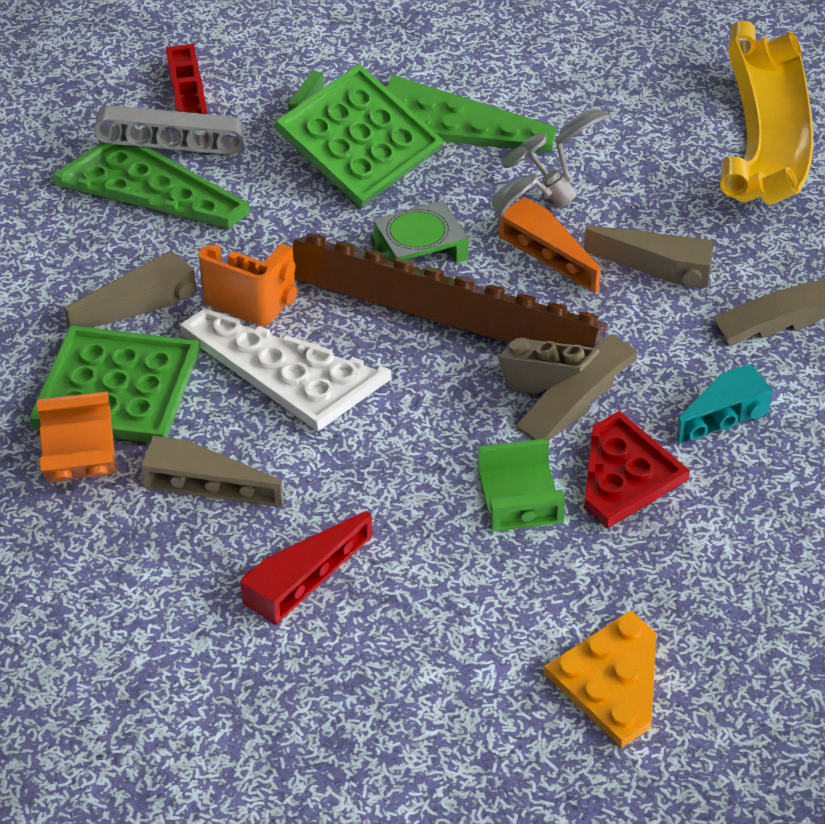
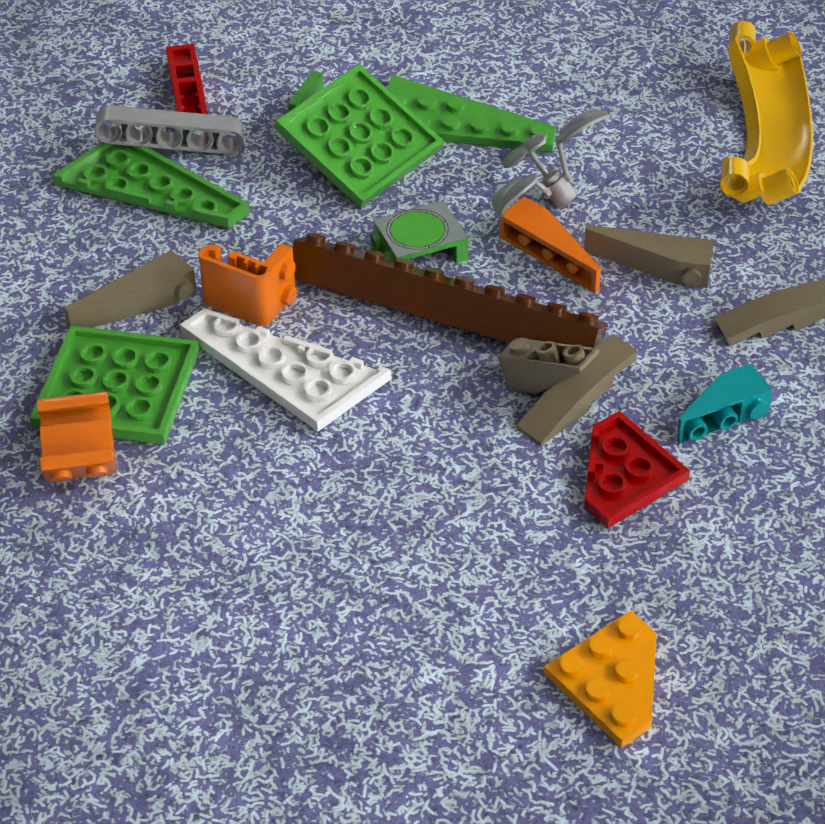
dark tan slope [141,436,284,507] -> none
red slope [240,511,372,625] -> none
bright green panel [478,438,565,531] -> none

